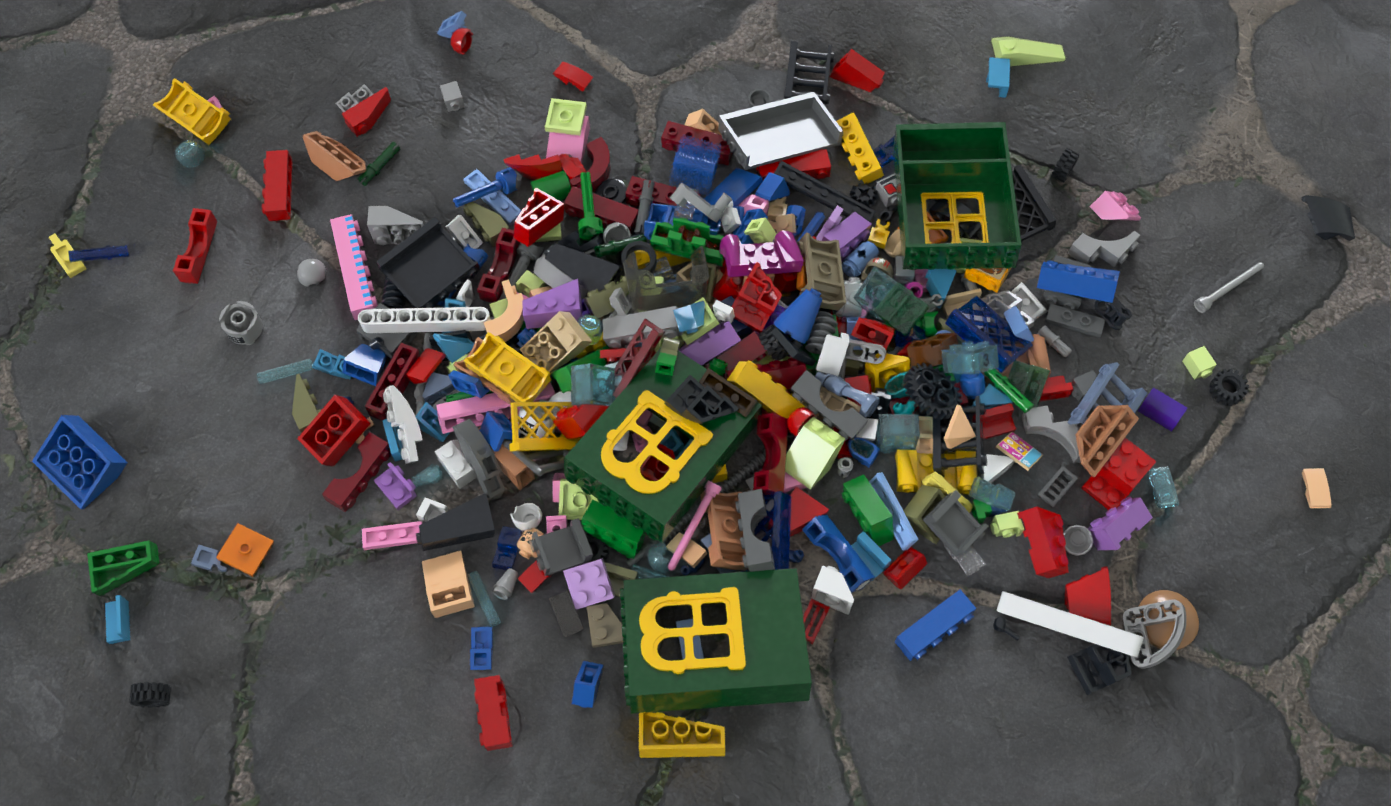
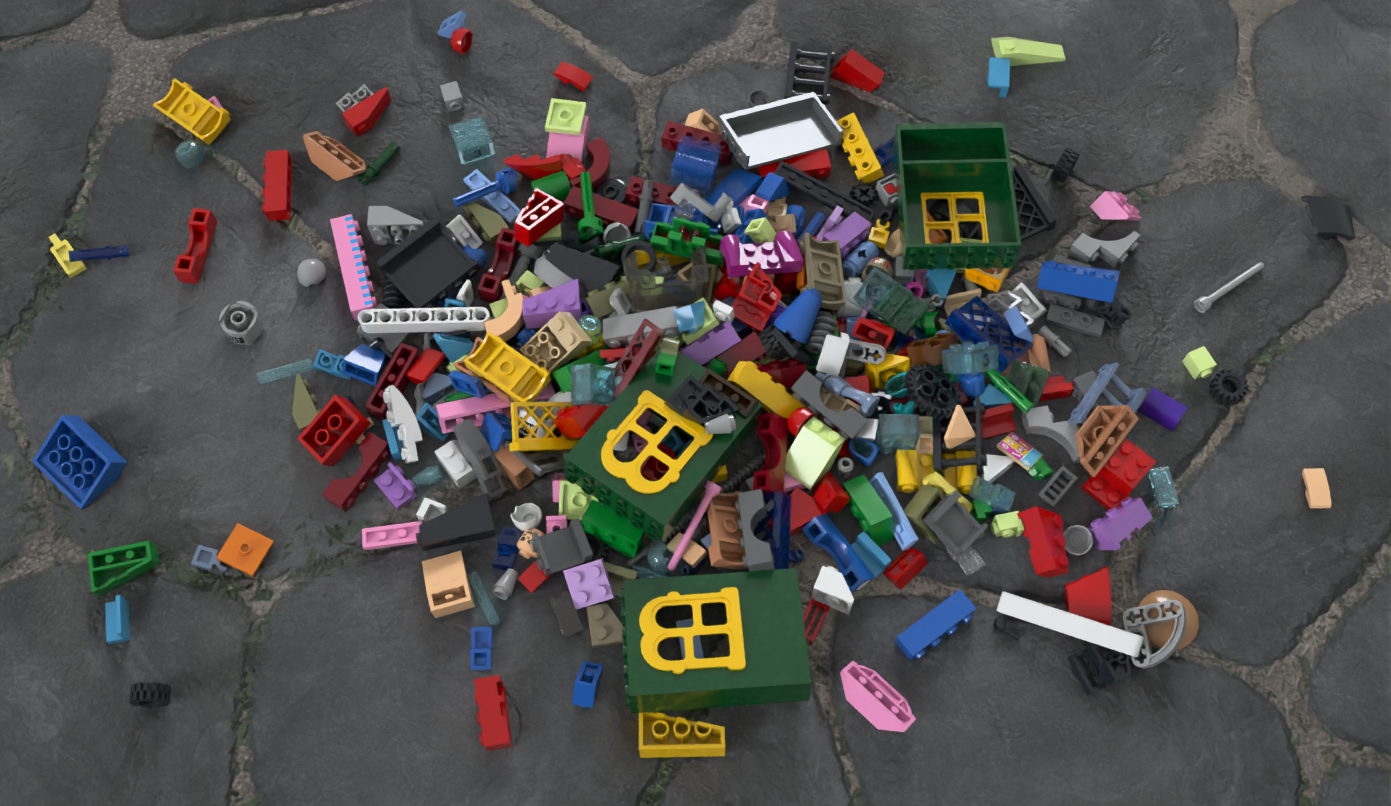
none -> clear light blue brick [448,115,495,165]
none -> light grey cone [704,414,736,434]
none -> red slope [814,471,851,513]
none -> bright pink wedge [840,661,916,732]
none -> green piece [1029,458,1054,481]

